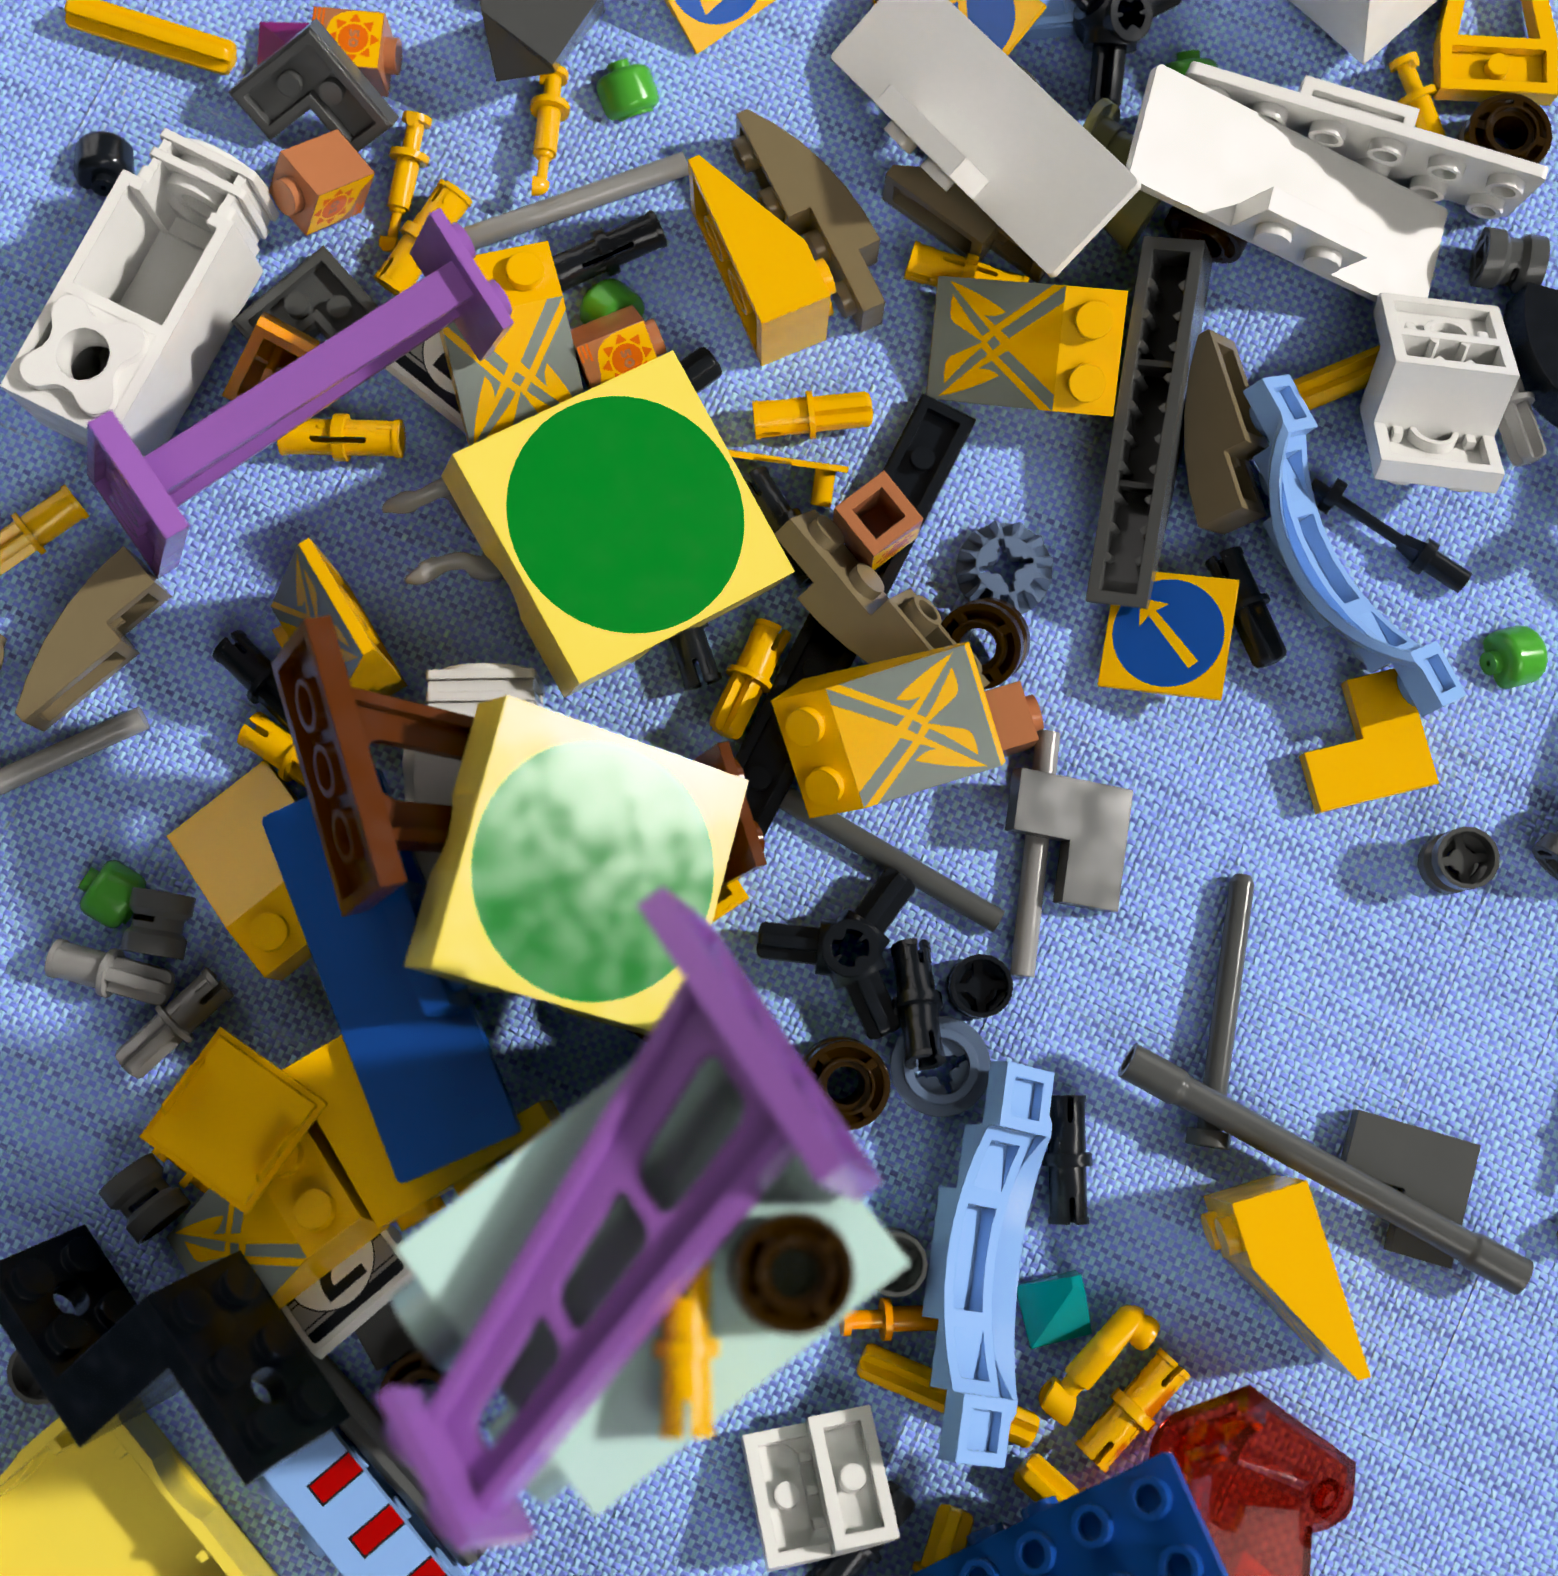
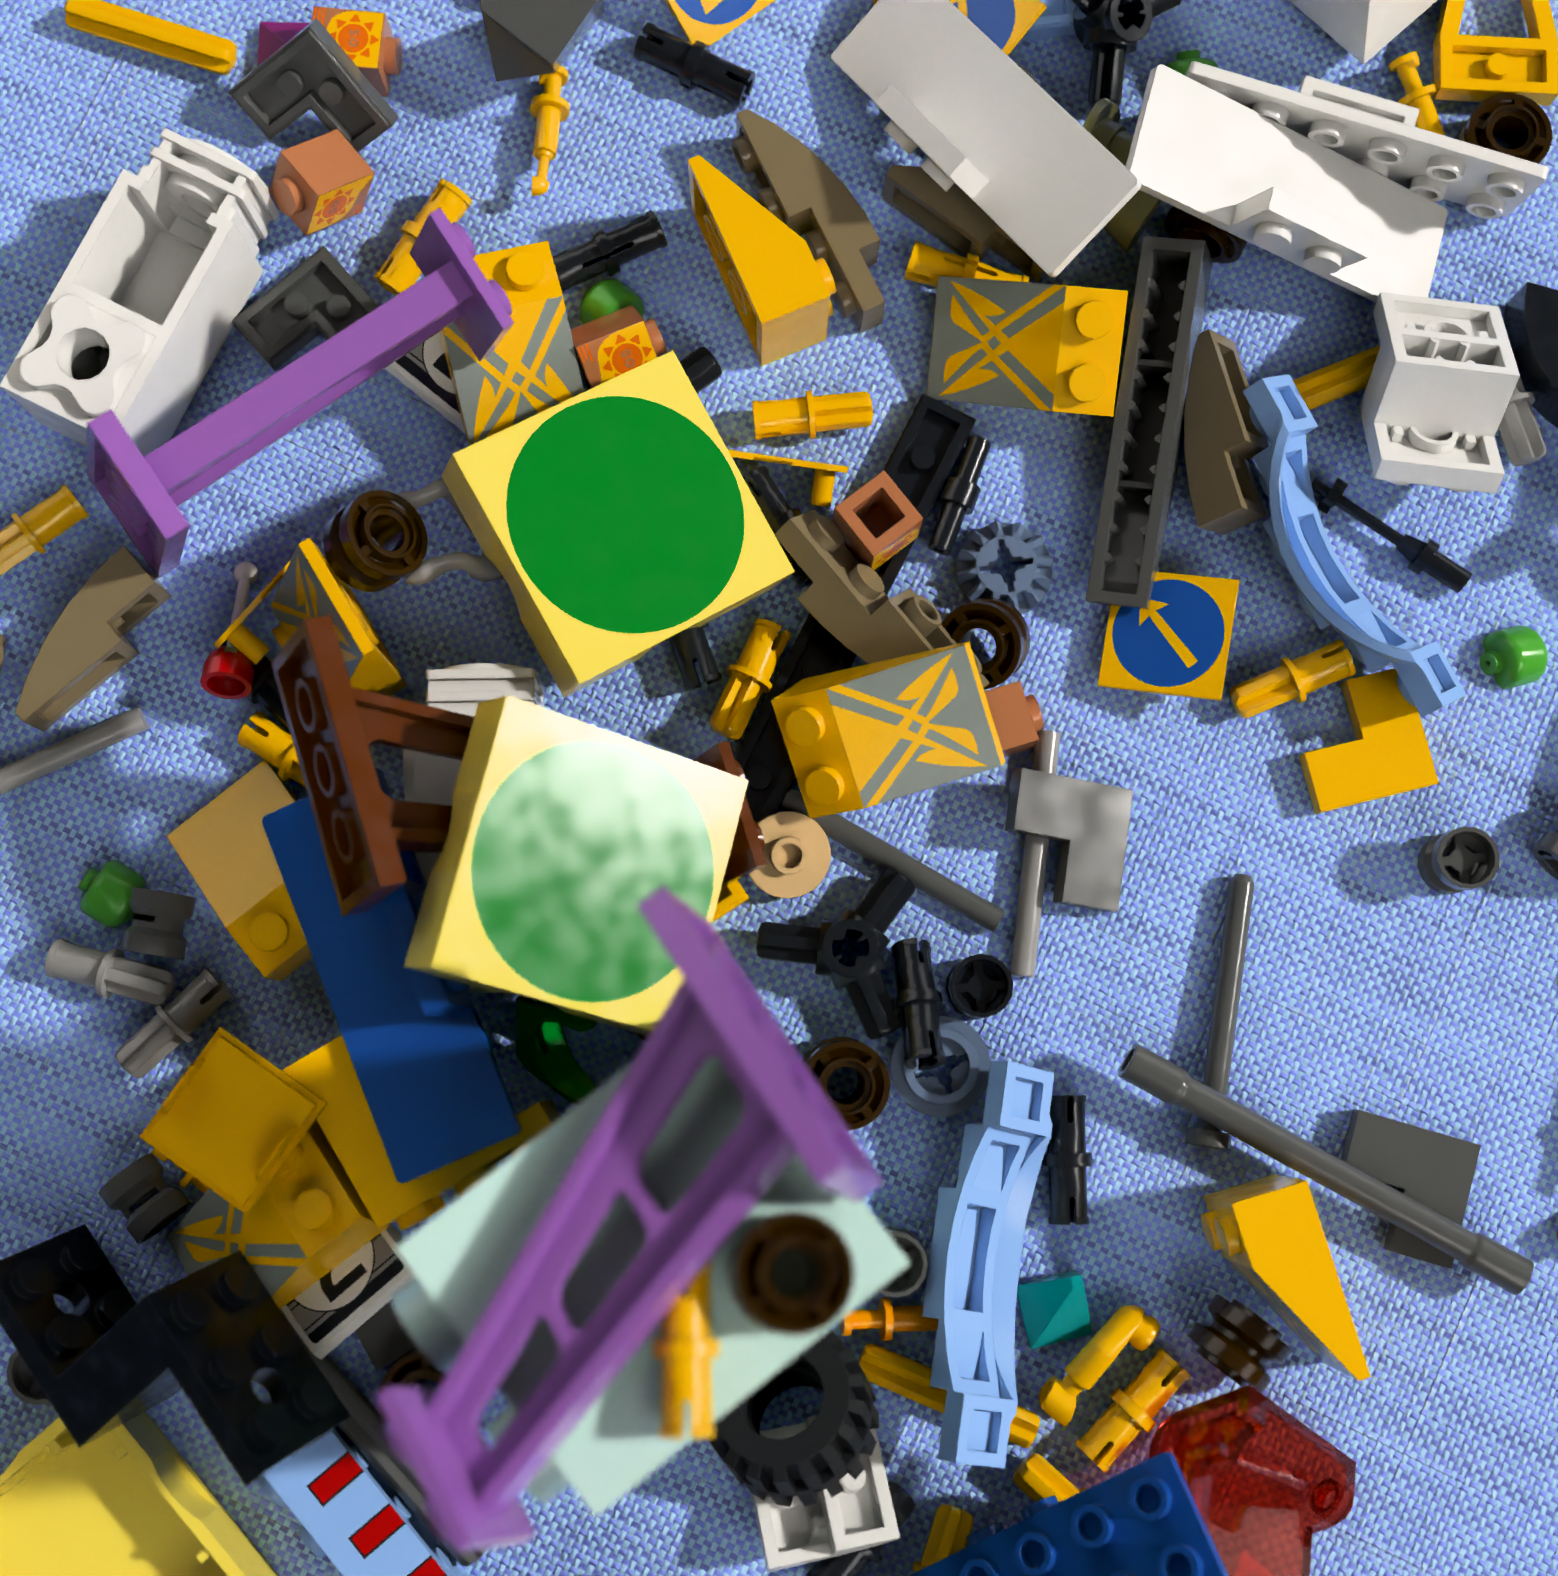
black piece [73,131,135,196] -> none
light orange slope [222,311,320,401] -> none
yellow pin [277,413,406,462] -> none
yellow piece [379,111,432,253] -> none
light grey bar [463,152,689,249] -> none
bright green piece [596,58,659,122] -> none
black axle [1205,546,1287,668] -> none
dark grey wheel [1469,227,1550,294] -> none
none -> red hinge [200,561,259,699]
none -> yellow piece [213,560,291,665]
none -> dark brown wheel [323,490,428,592]
none -> green helmet [515,995,598,1105]
none -> black pin [634,22,756,109]
none -> black tyre [708,1330,879,1507]
none -> tan piece [748,811,831,898]
none -> black bar [928,435,991,556]
none -> dark brown wheel [1186,1294,1292,1393]
none -> yellow axle [1229,639,1356,718]

